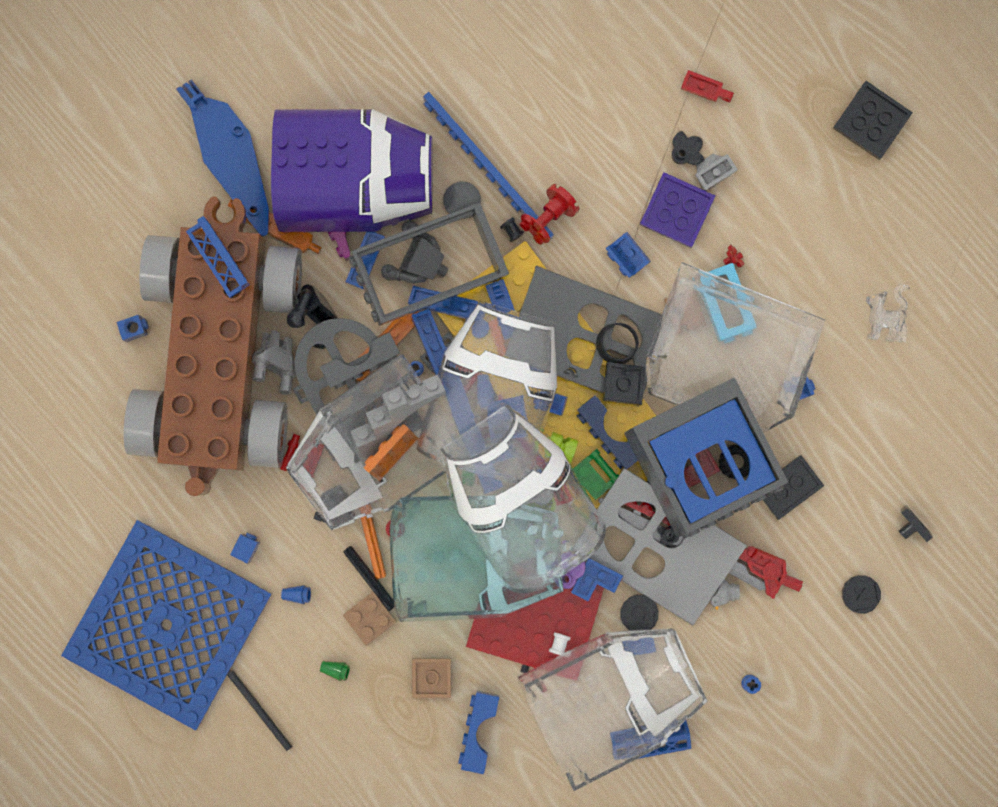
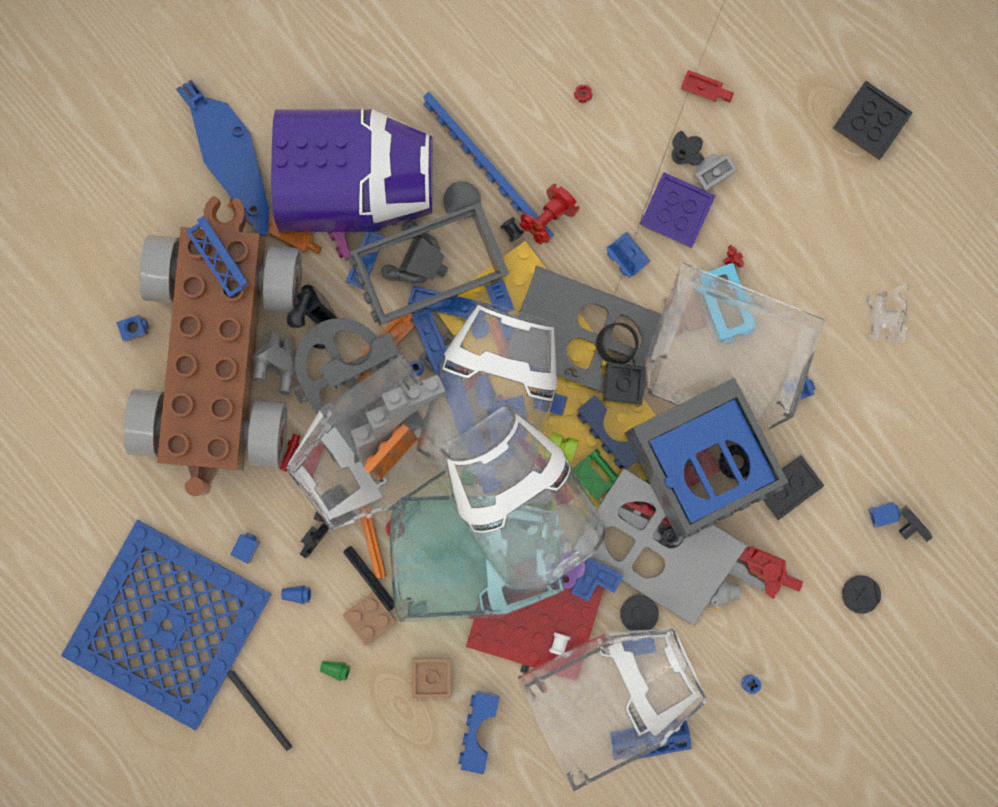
none -> black plate [300,523,330,558]
none -> red plate [574,85,593,103]
none -> blue brick [868,502,901,527]

